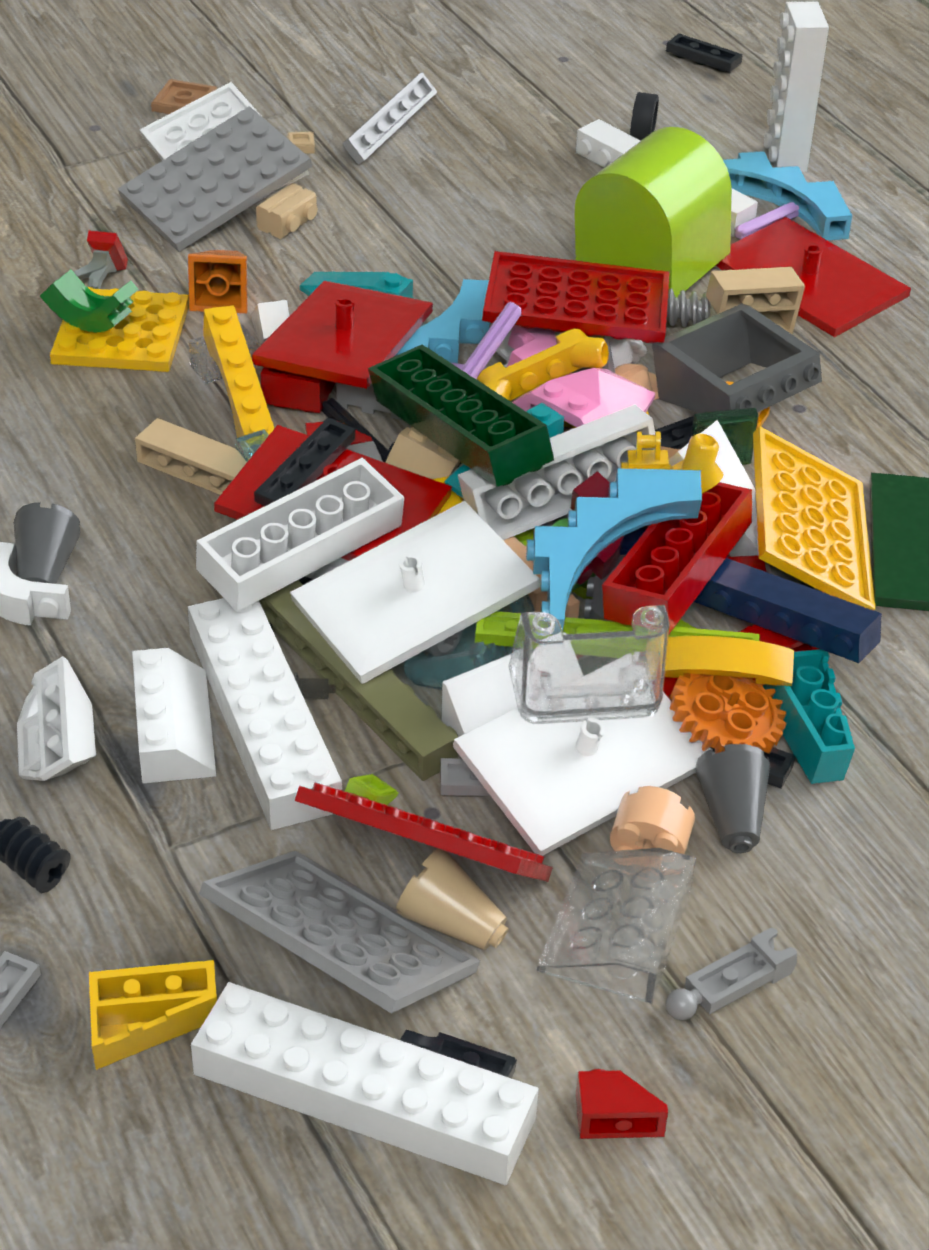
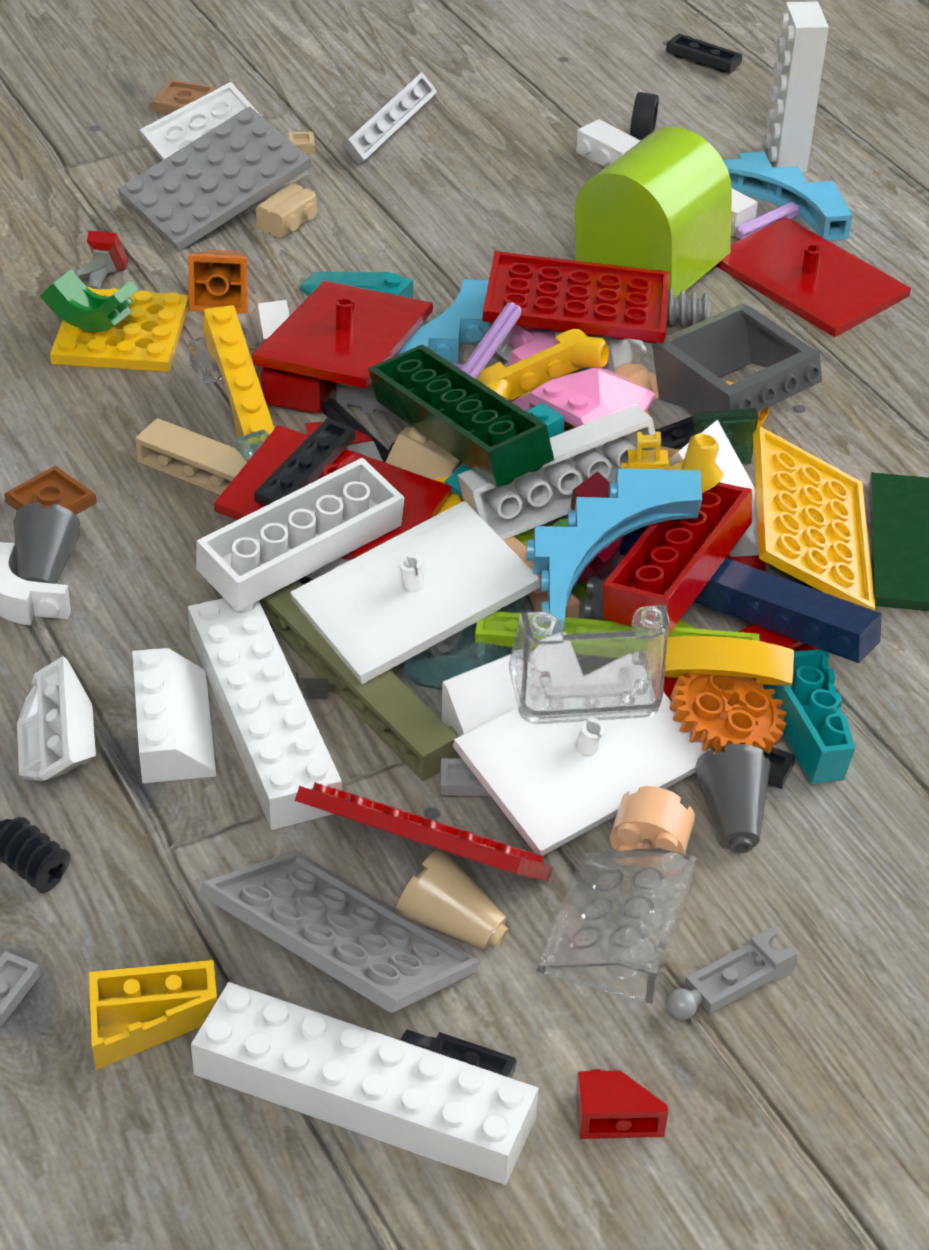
lime slope [345,774,399,805] -> none
tan wedge [706,267,805,334] -> none
none -> dark orange tile [4,466,97,515]

